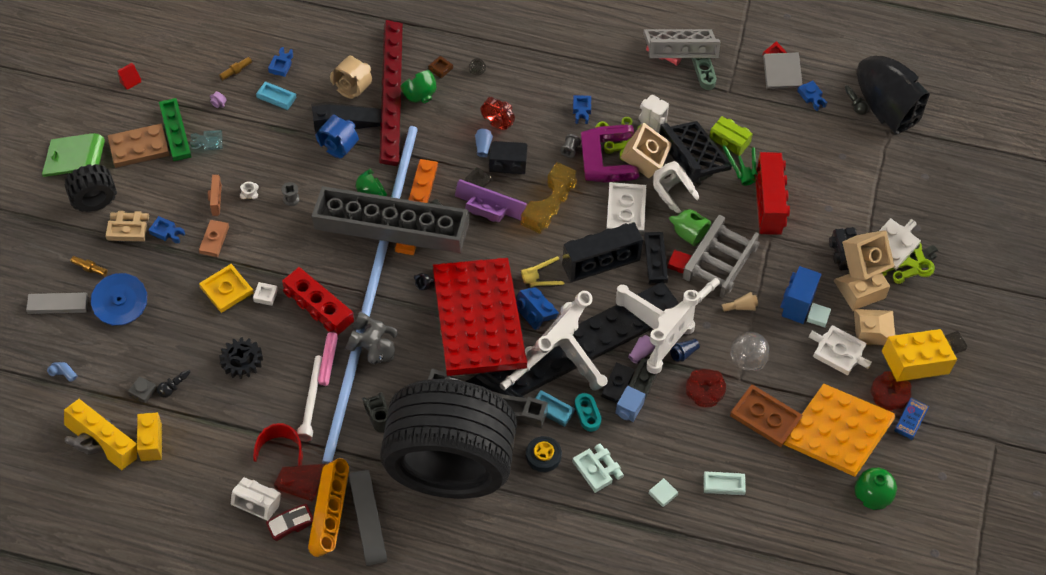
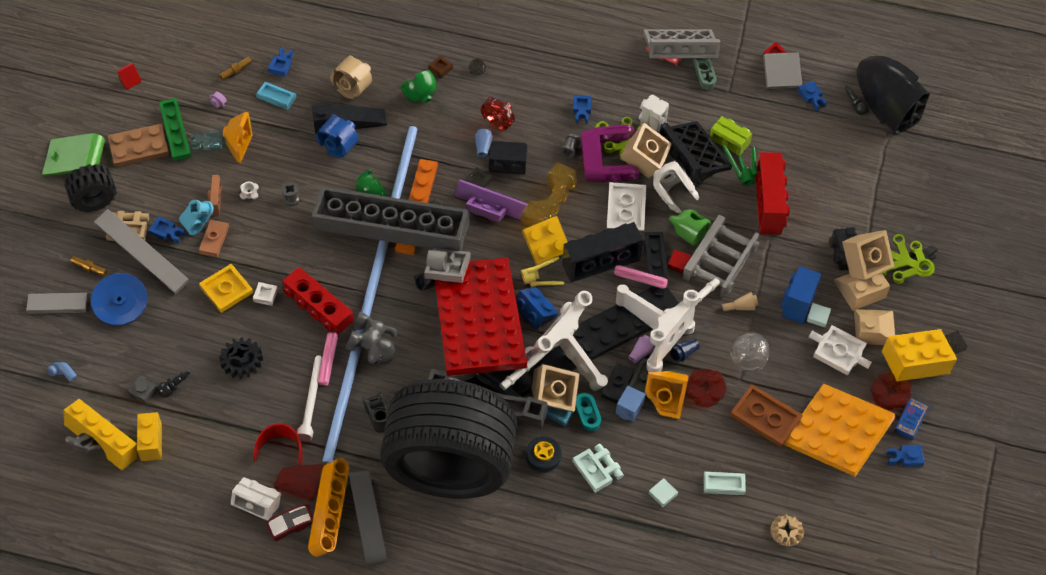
dark red plate [379,20,403,167] -> none
green cylinder [854,468,897,510] -> none
white plate [879,218,921,270] -> none
none -> light grey tile [94,209,189,294]
none -> medium azure piece [179,200,214,235]
none -> light orange slope [223,112,253,163]
none -> light grey plate [424,248,471,283]
none -> yellow plate [522,216,568,265]
none -> tan slope [531,364,579,412]
none -> bright pink axle [614,265,668,288]
none -> light orange slope [645,371,689,419]
none -> tan gear [770,514,804,546]
none -> blue plate [886,445,925,467]

